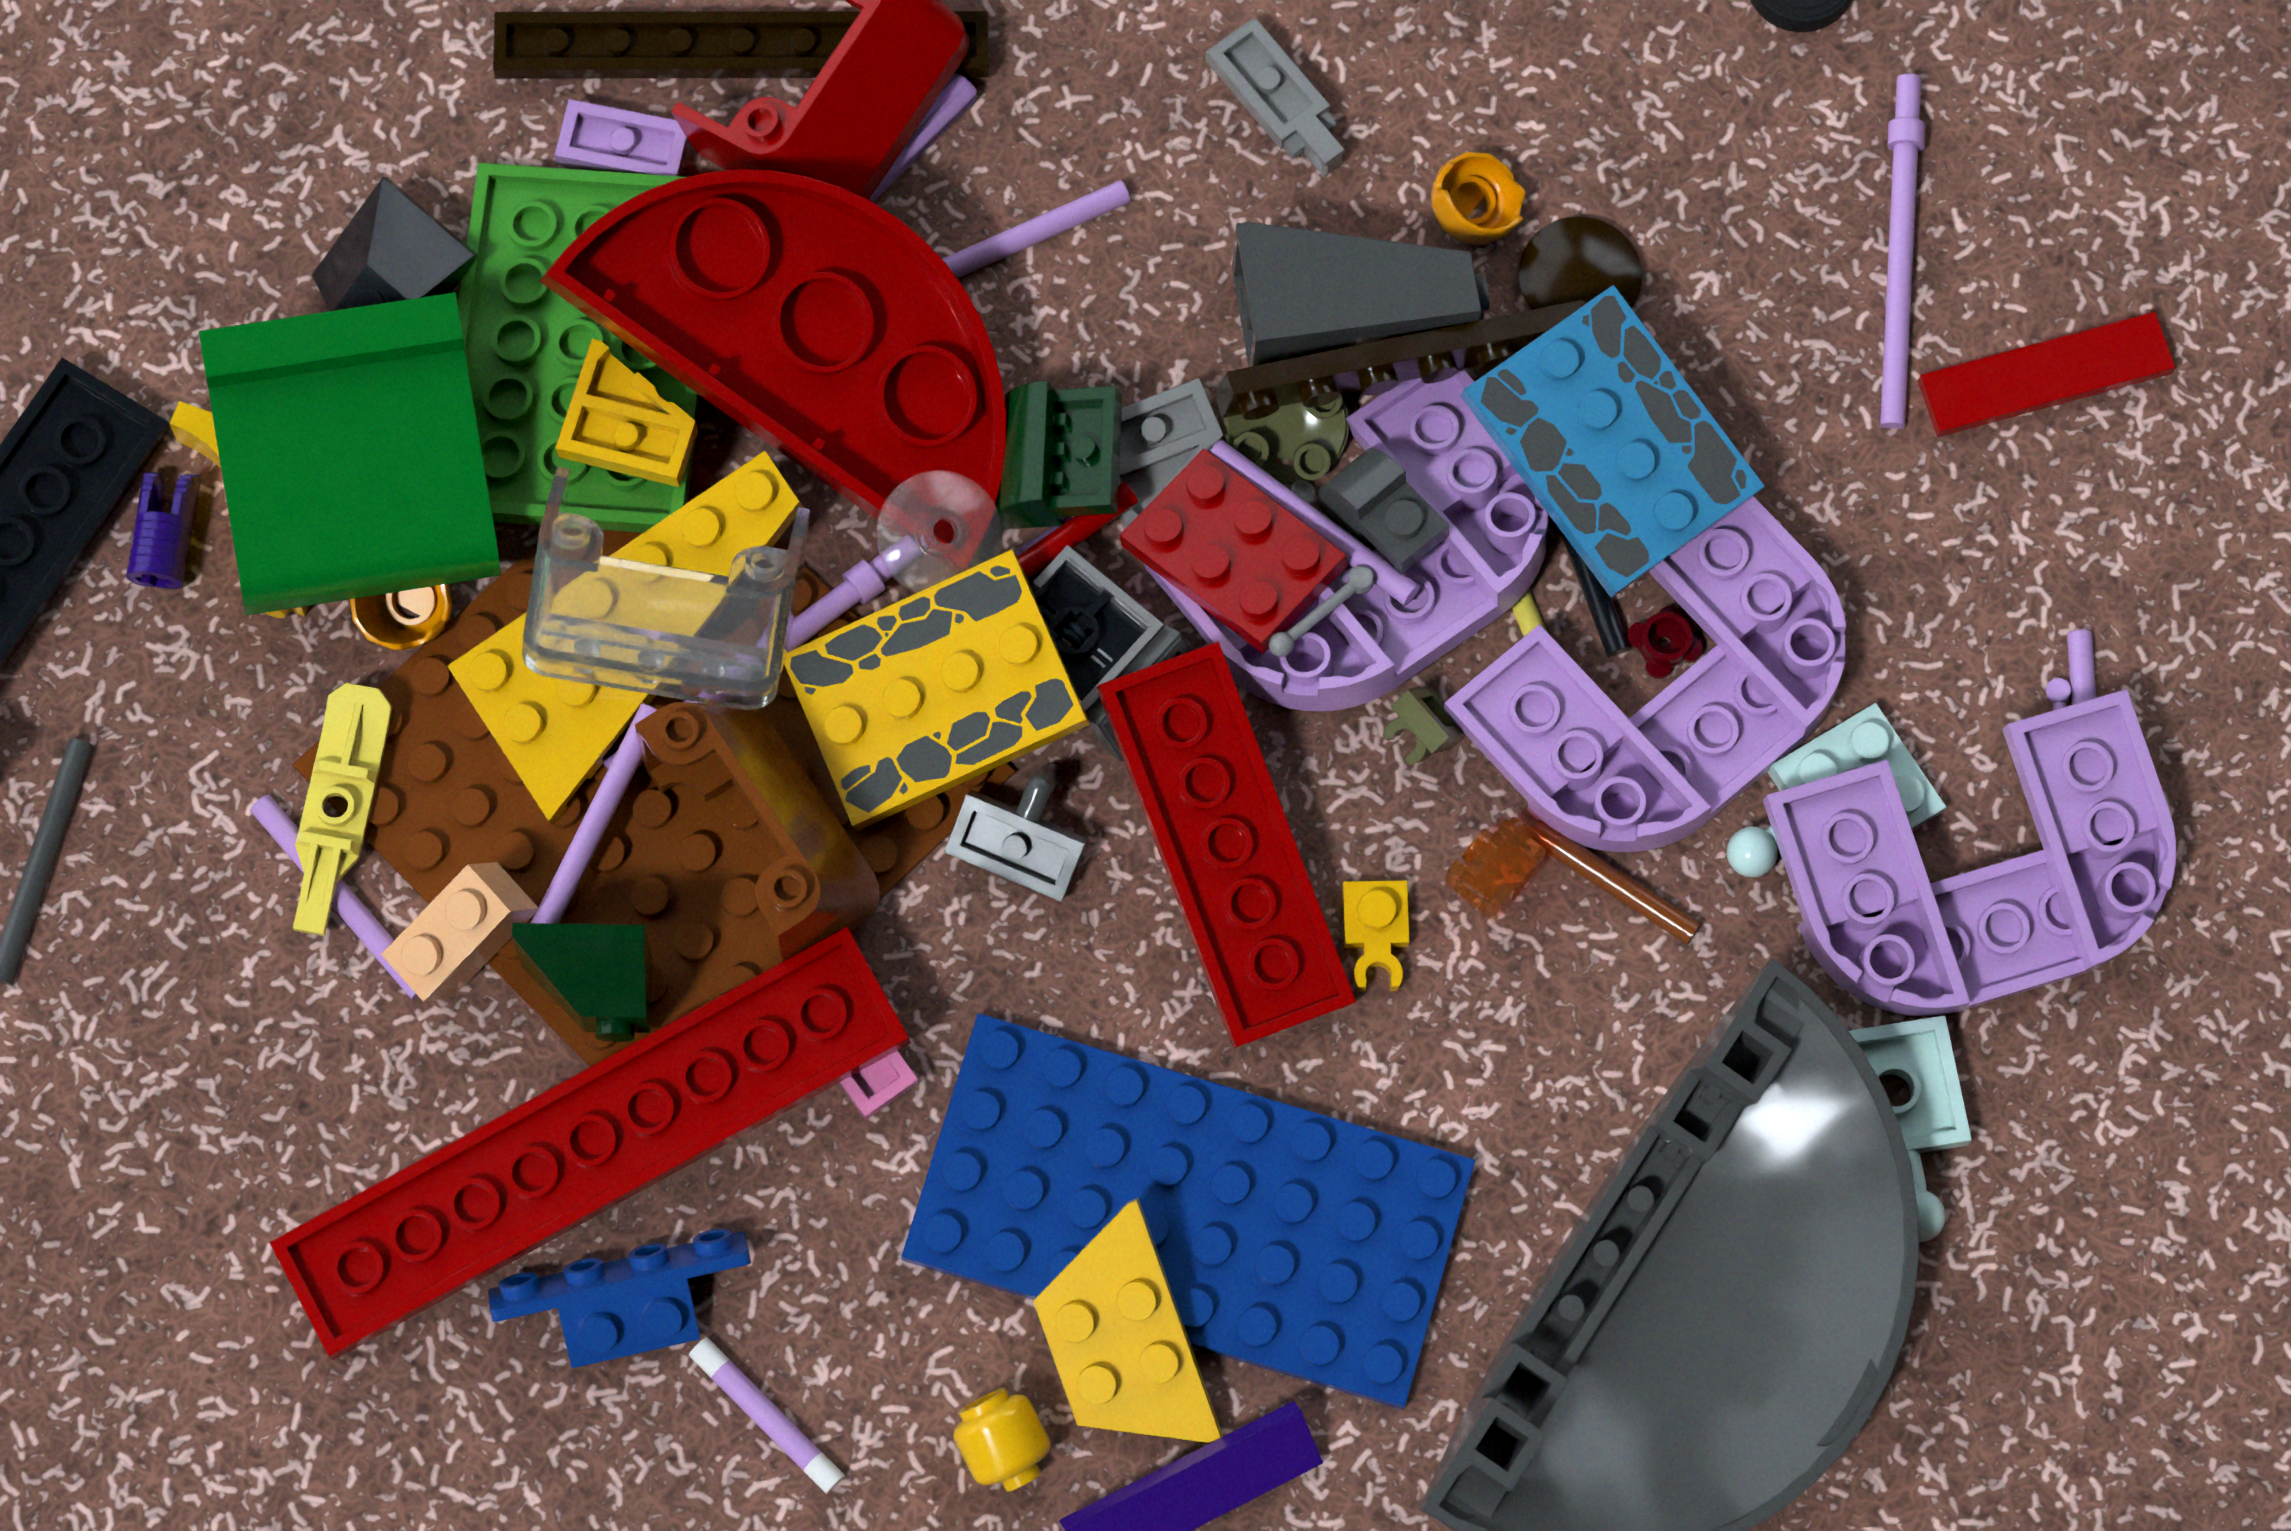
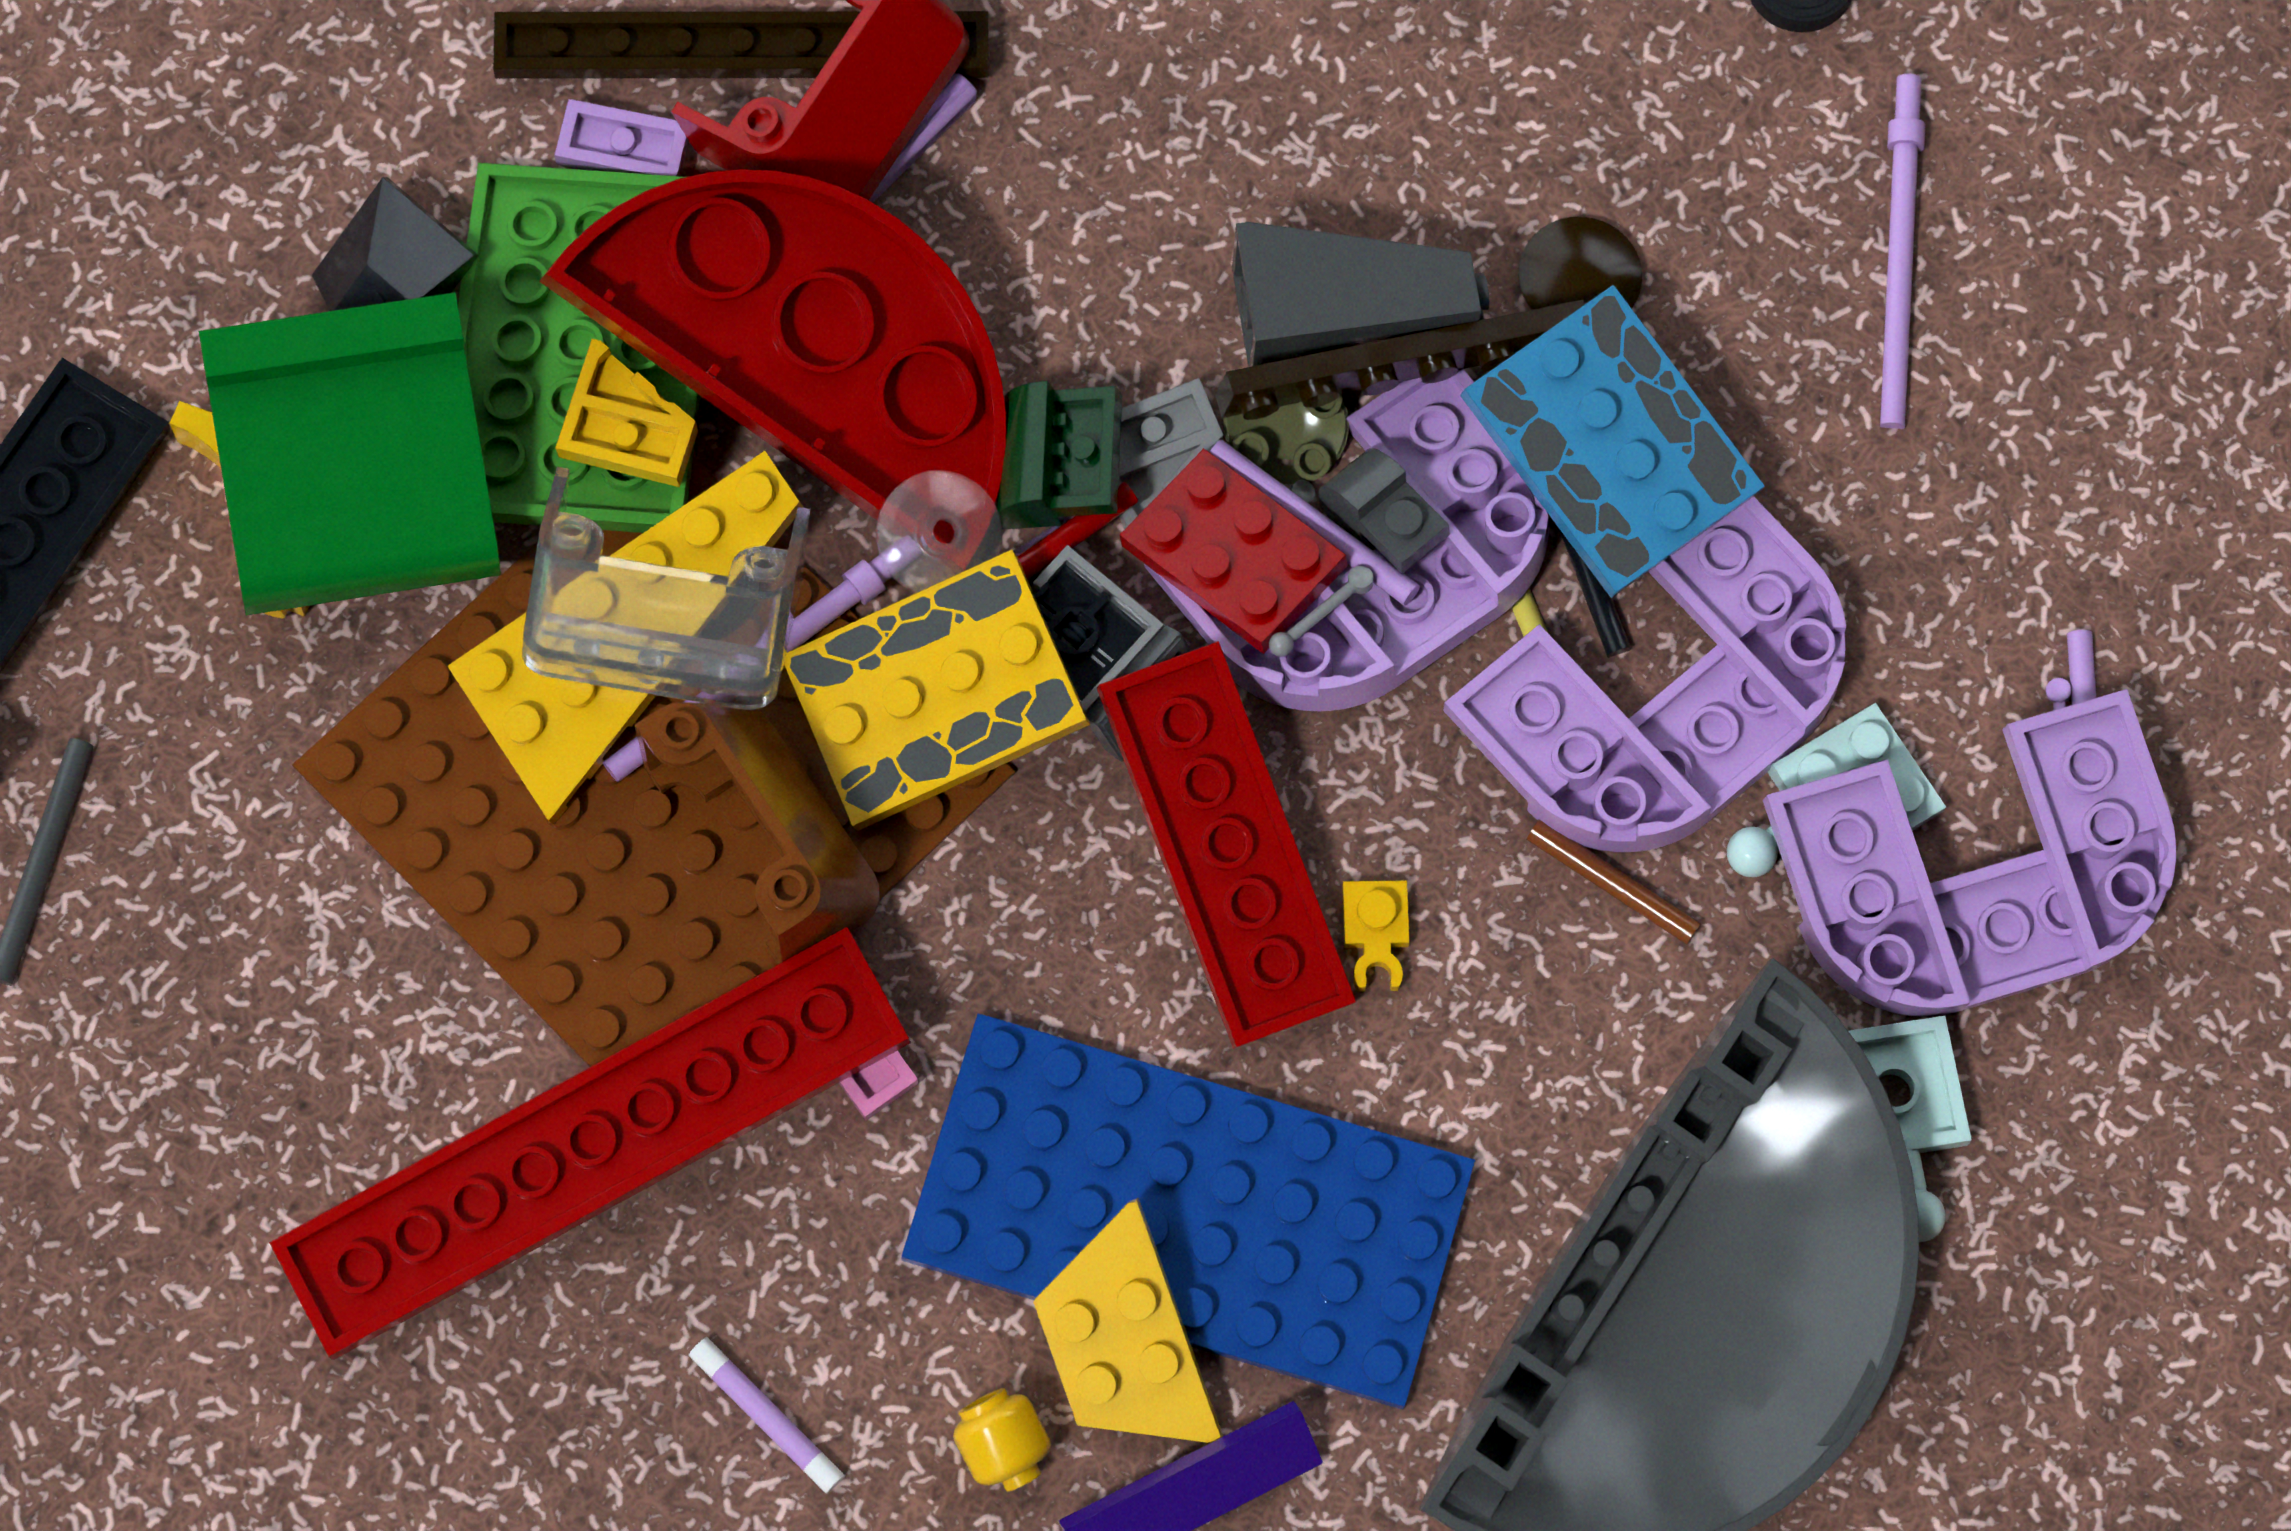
dark purple hinge [126,472,200,590] -> none
lavender bar [250,794,419,1001] -> none
light yellow piece [292,683,392,936] -> none
light orange hair [350,584,453,650] -> none
light nougat brick [381,862,539,1002] -> none
blue bracket [488,1229,751,1369] -> none
dark green slope [512,923,653,1042] -> none
lavender bar [531,703,657,924] -> none
lavender bar [942,180,1131,279] -> none
plate [944,763,1089,902] -> none
light grey hinge [1205,18,1345,177] -> none
olive tile [1383,685,1466,765] -> none
light orange hair [1431,152,1526,246] -> none
clear orange brick [1444,817,1546,922] -> none
dark red plate [1627,606,1702,679] -> none
red tile [1918,312,2175,438] -> none

